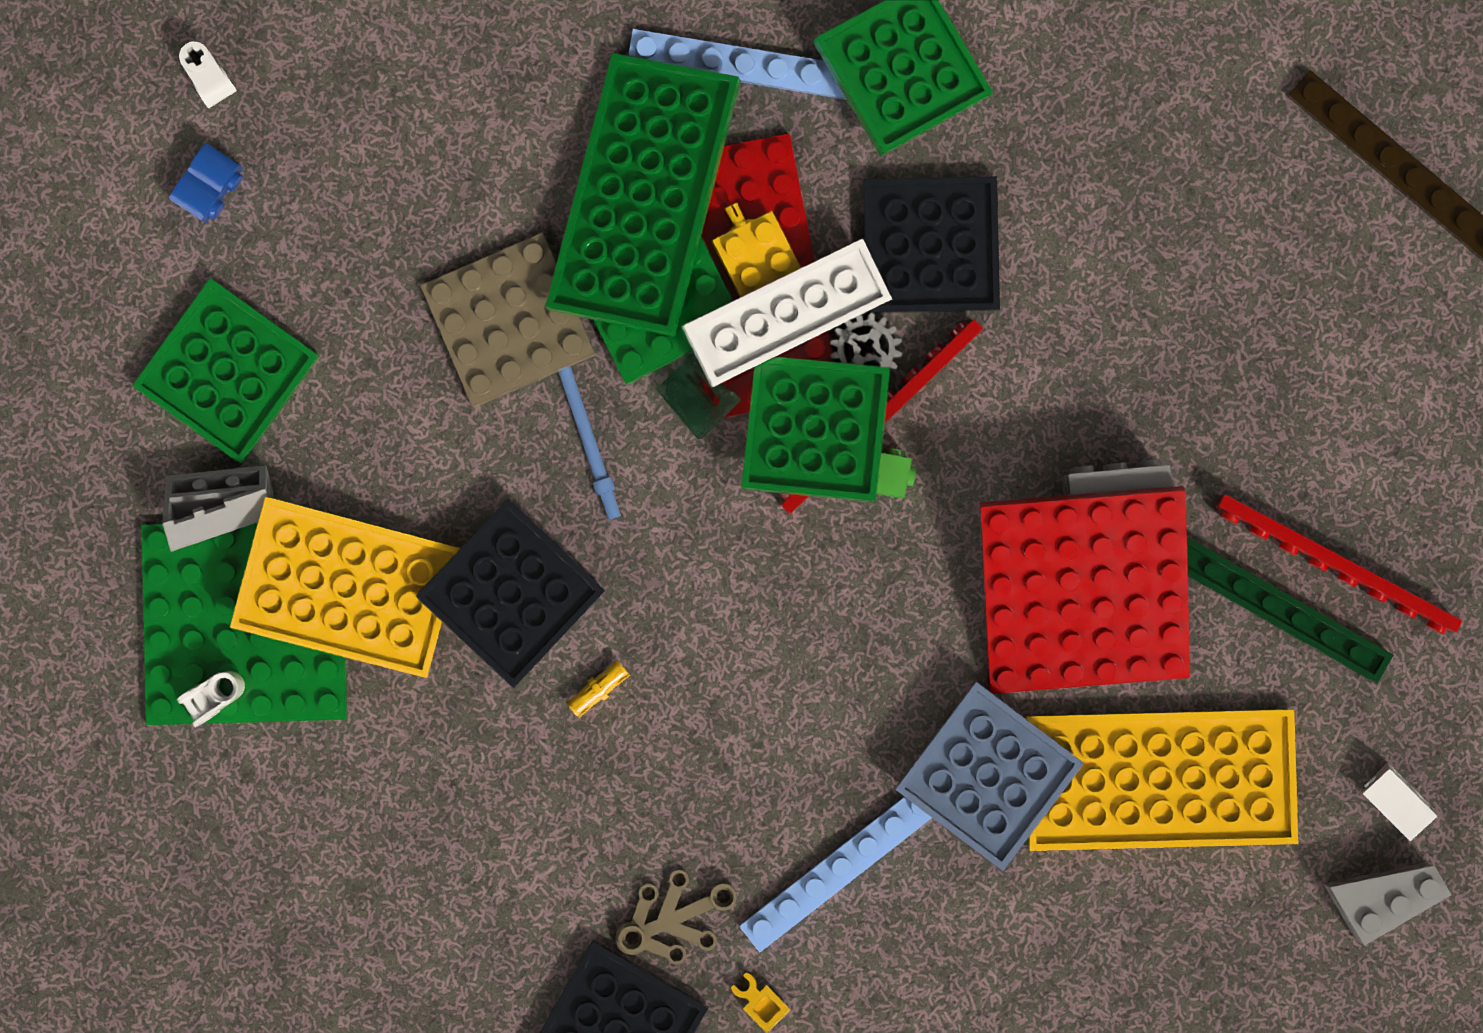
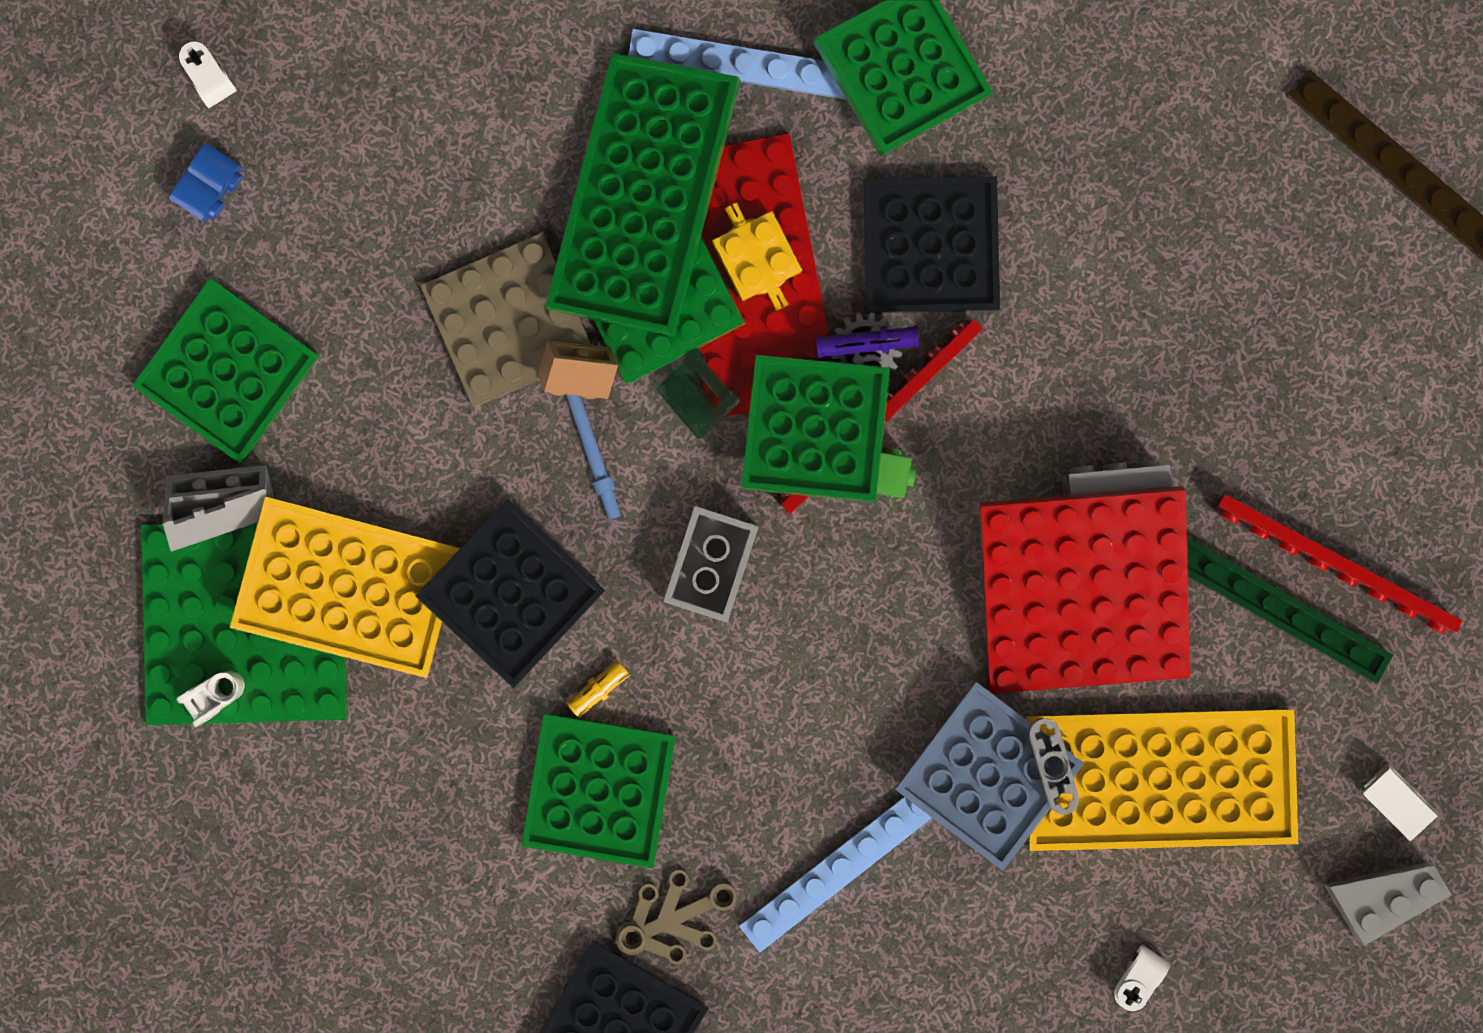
white plate [682,239,892,388] -> none
yellow plate [731,973,791,1033] -> none
none -> green plate [521,713,676,869]
none -> medium nougat brick [538,340,618,399]
none -> light grey brick [663,506,759,623]
none -> dark purple pin [816,326,919,358]
none -> light grey beam [1028,718,1079,815]
none -> white piece [1114,945,1171,1011]

